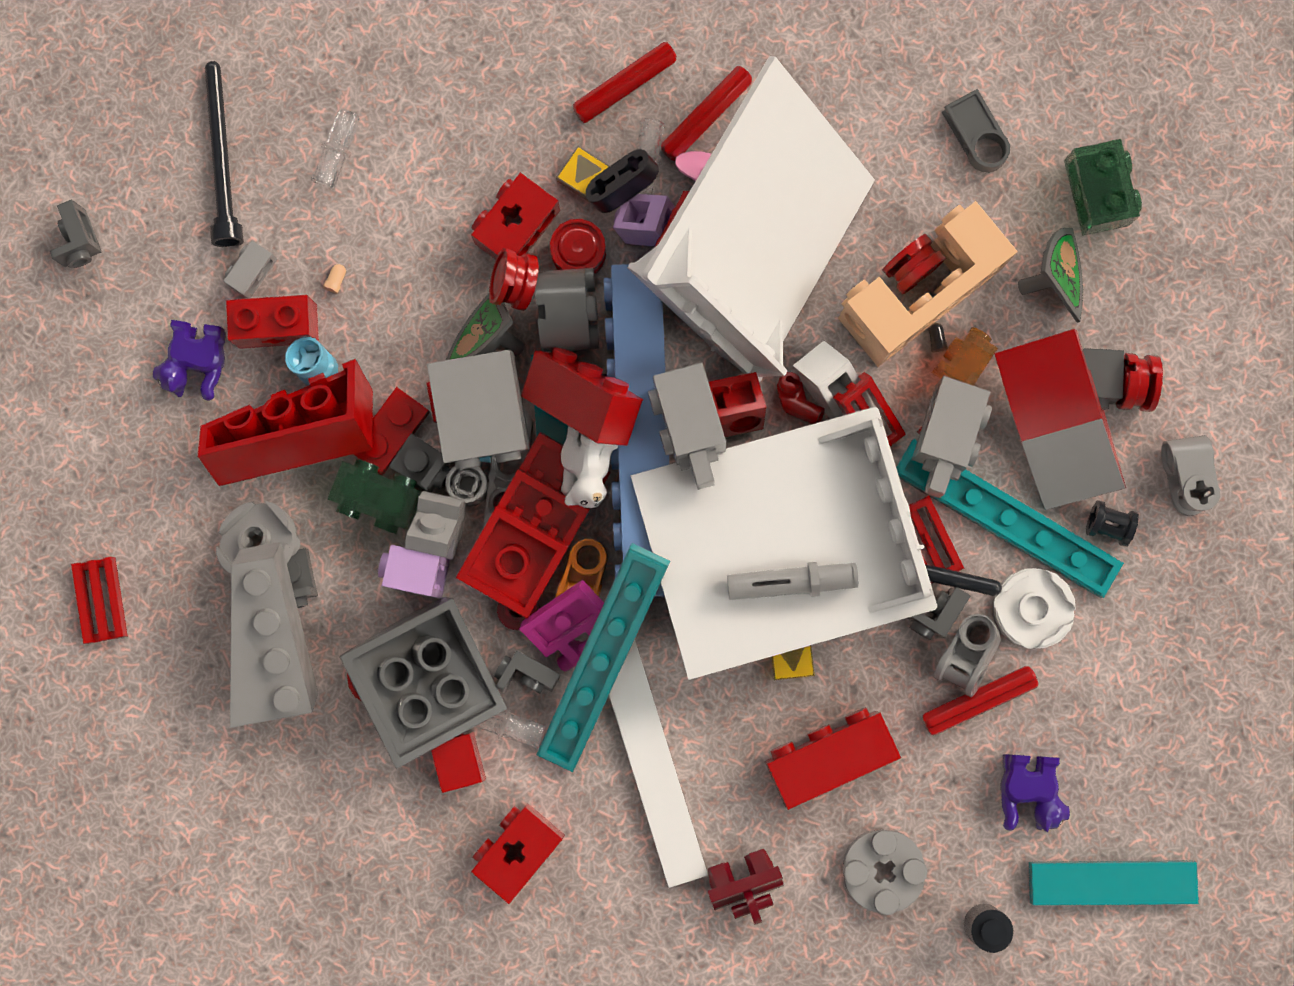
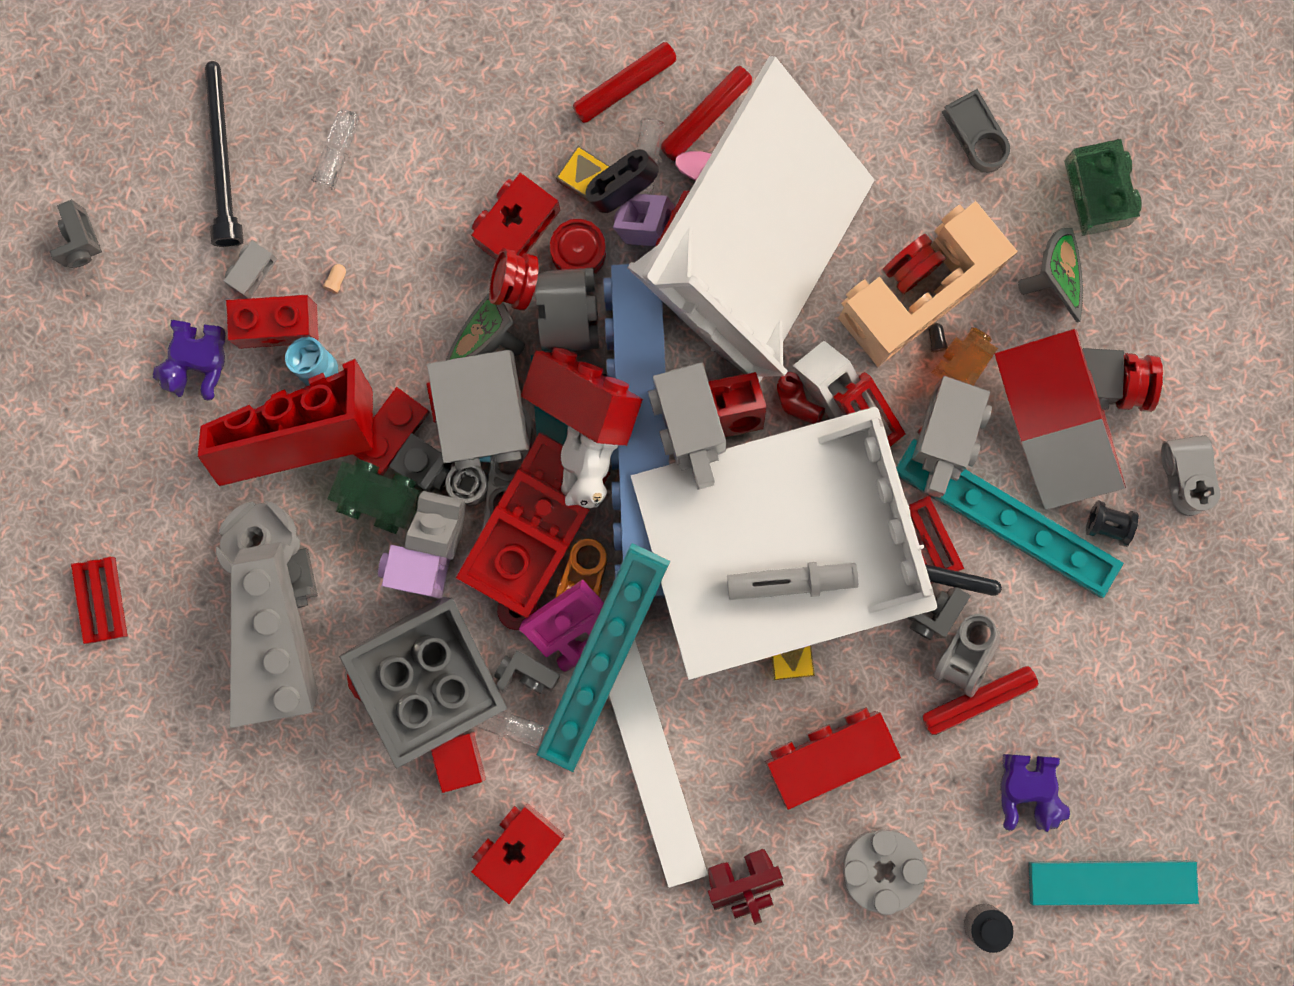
white tile [993,568,1076,649] -> none

